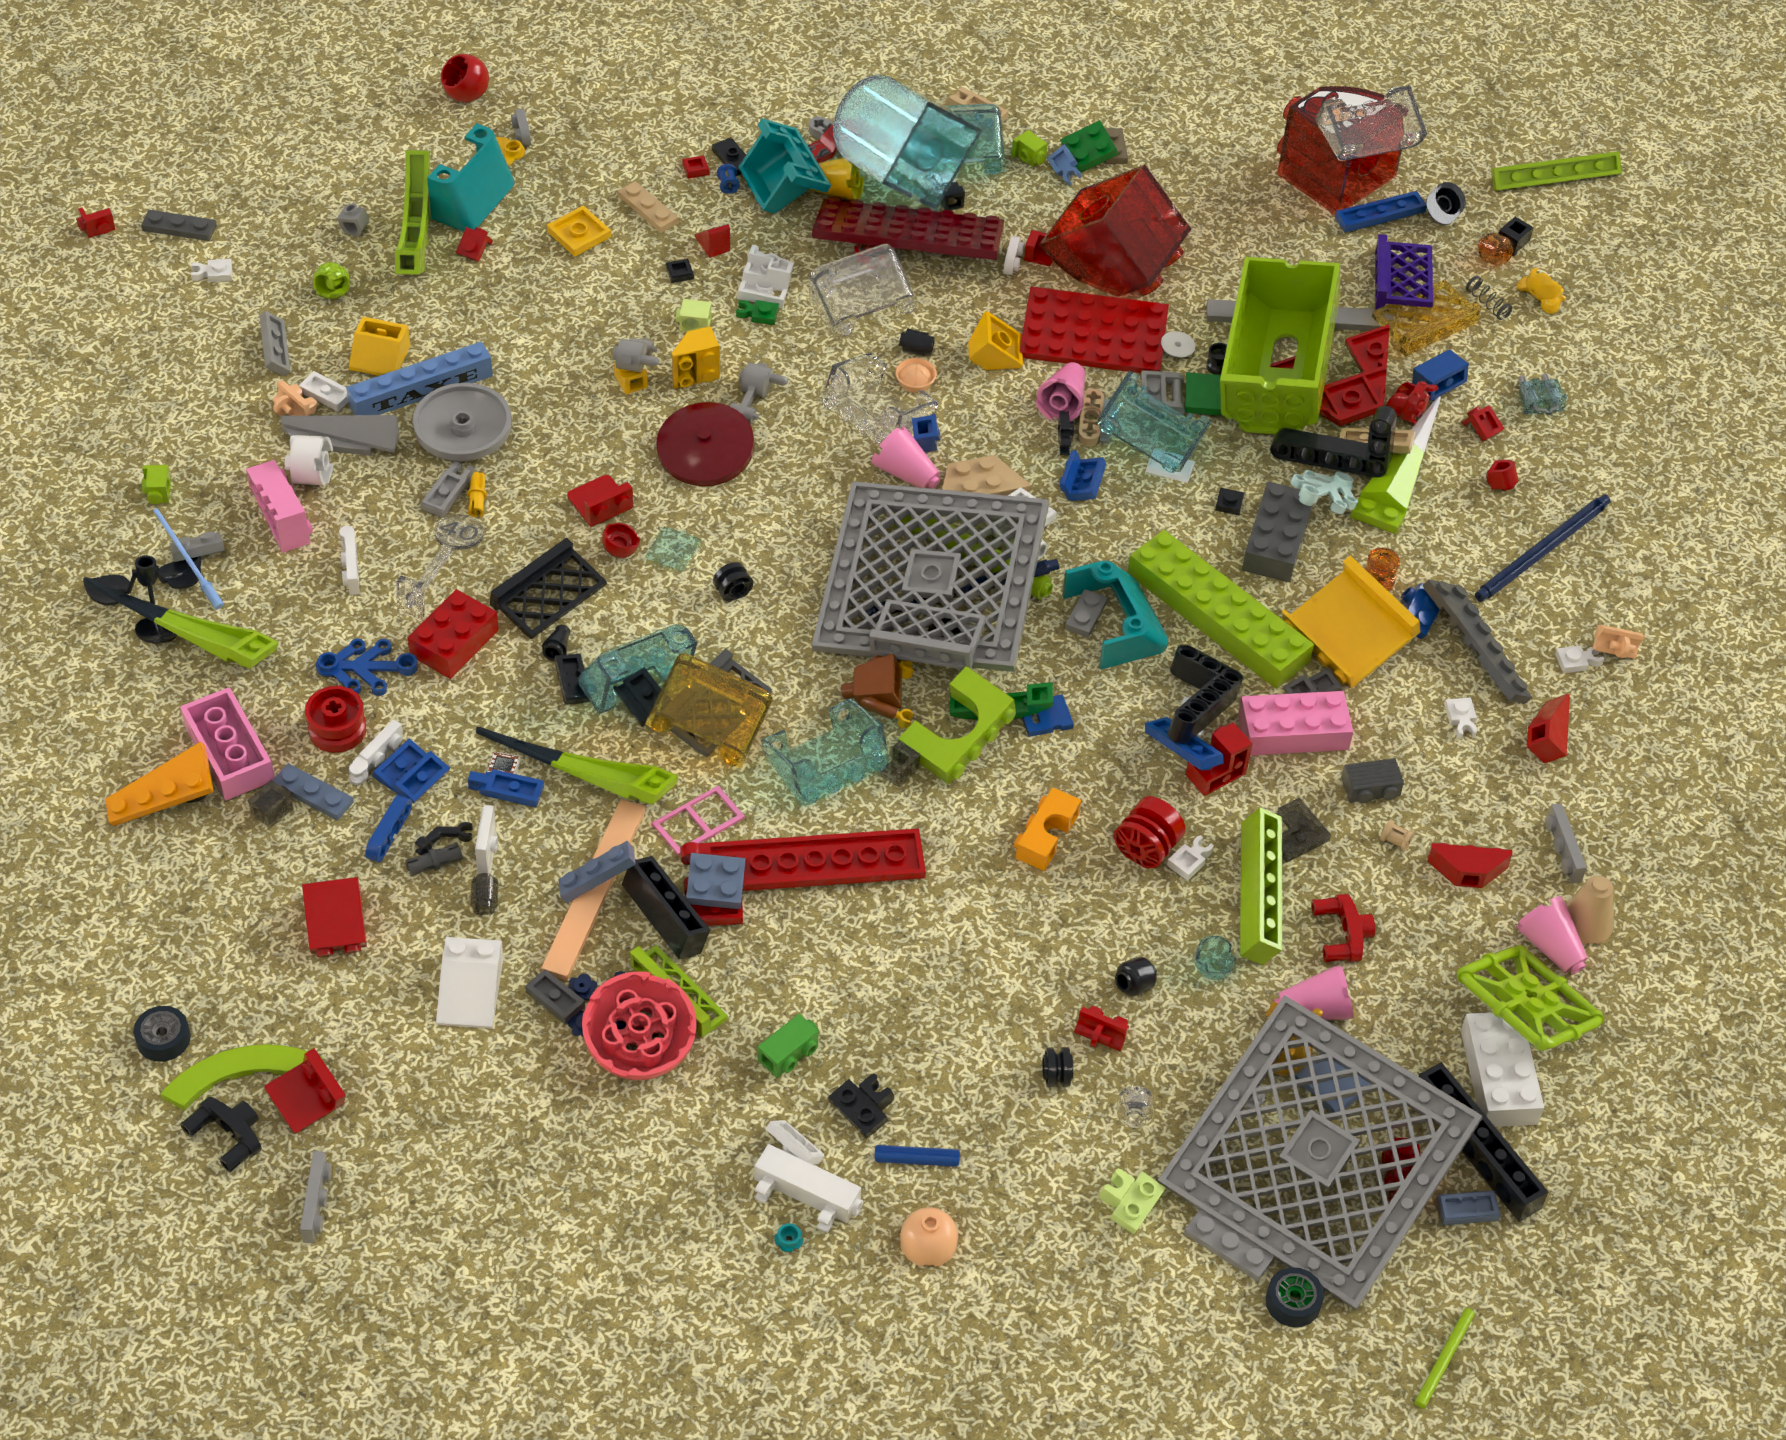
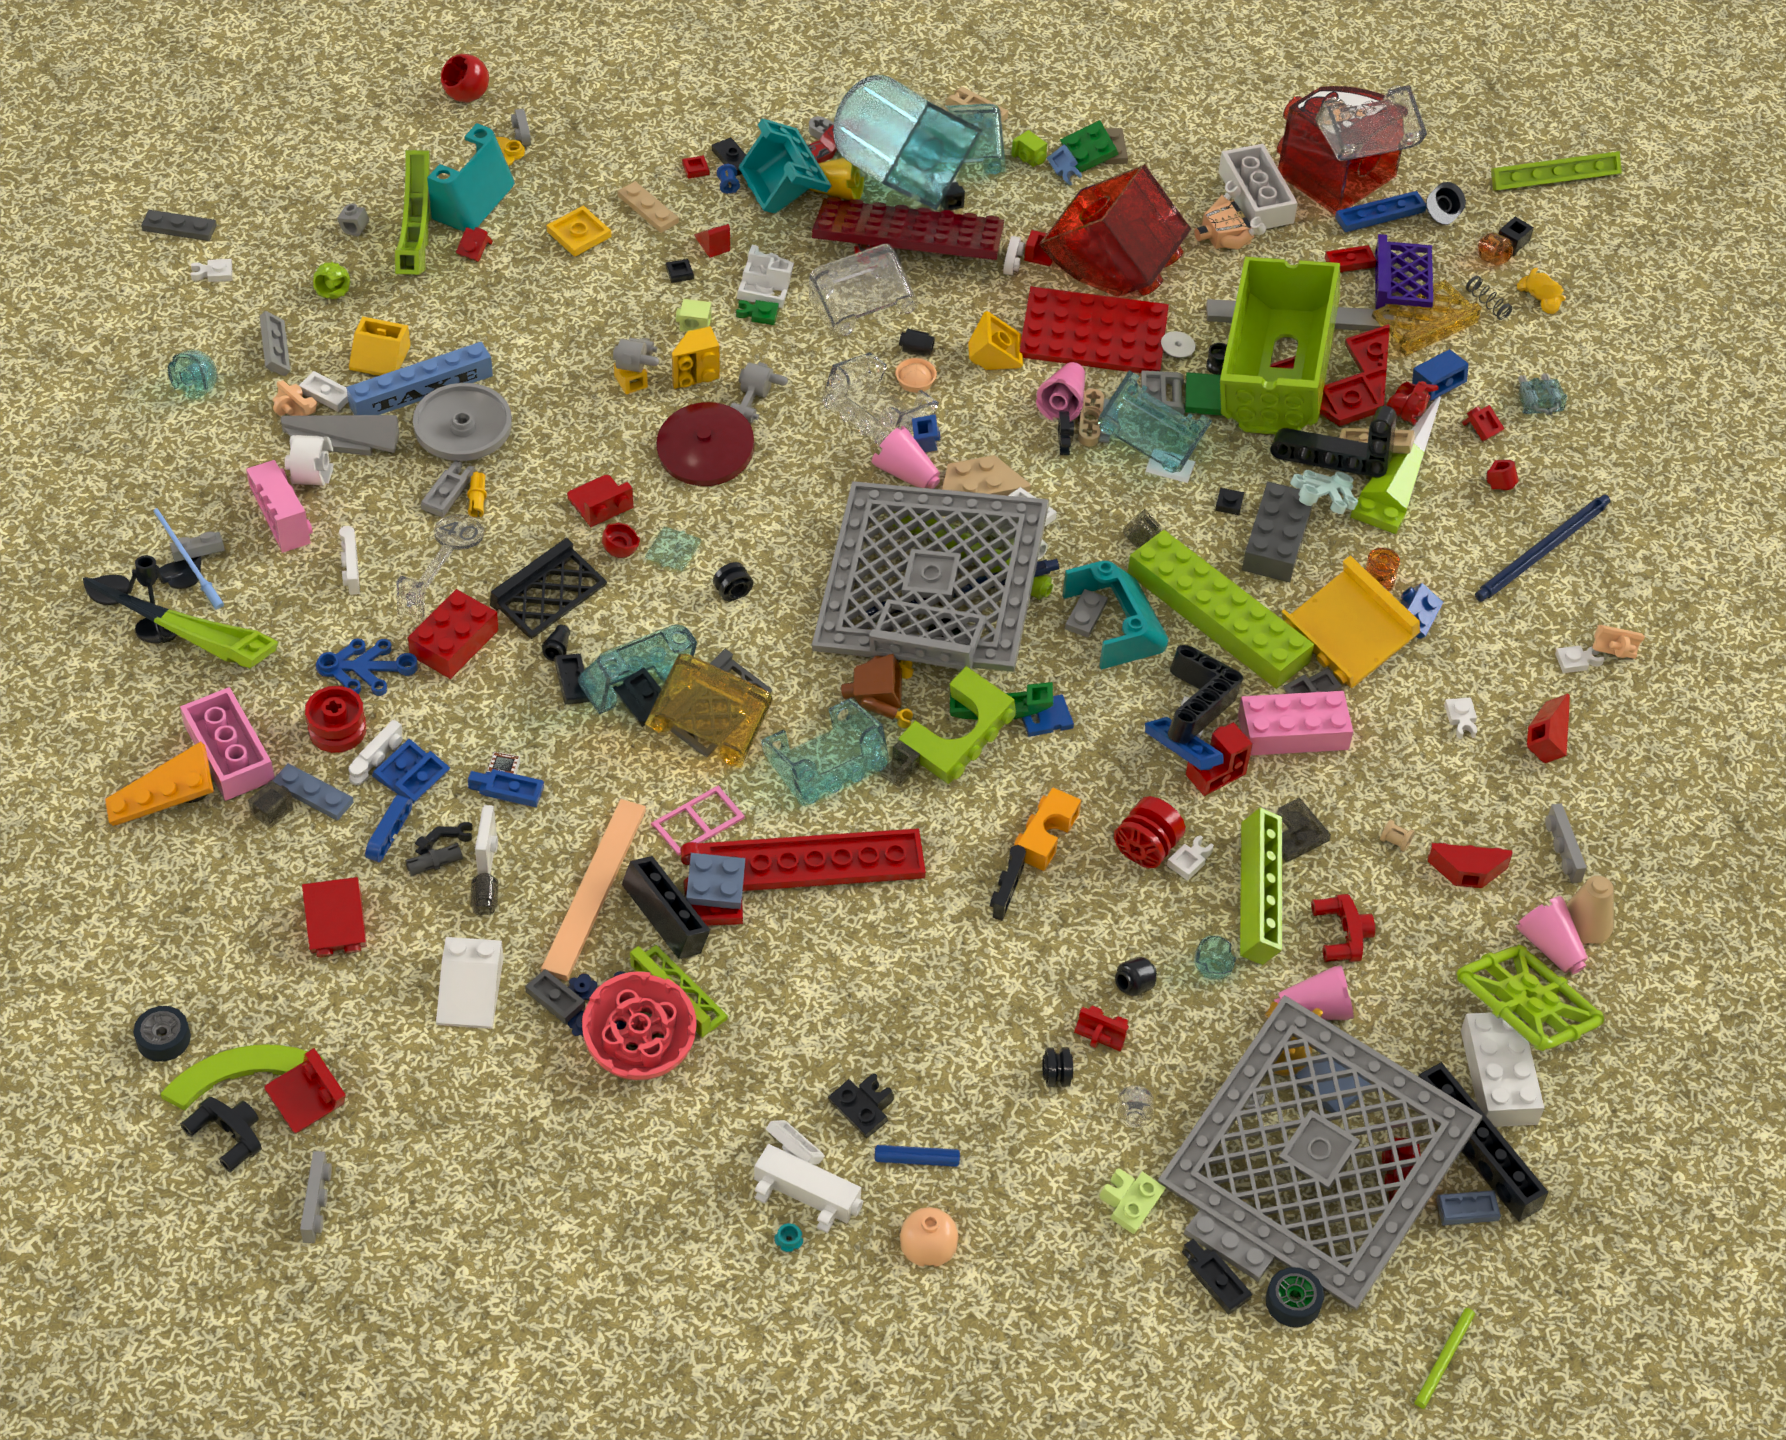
red bracket [76,207,116,238] -> none
lime brick [142,465,171,504] -> none
lime plate [476,727,678,805] -> none
sand blue plate [558,841,636,903] -> none
bright green brick [758,1014,819,1078] -> none
blue bracket [1060,450,1106,501] -> none
dark grey brick [1341,758,1404,803] -> none
dark grey wing [1423,579,1532,704] -> none
none -> clear light blue cylinder [168,349,218,400]
none -> black plate [990,845,1026,921]
none -> clear smoke panel [1123,509,1162,549]
none -> black hinge [1182,1239,1252,1315]
none -> light nougat torso [1194,180,1266,250]
none -> white brick [1218,144,1298,229]
none -> red plate [1324,245,1377,273]

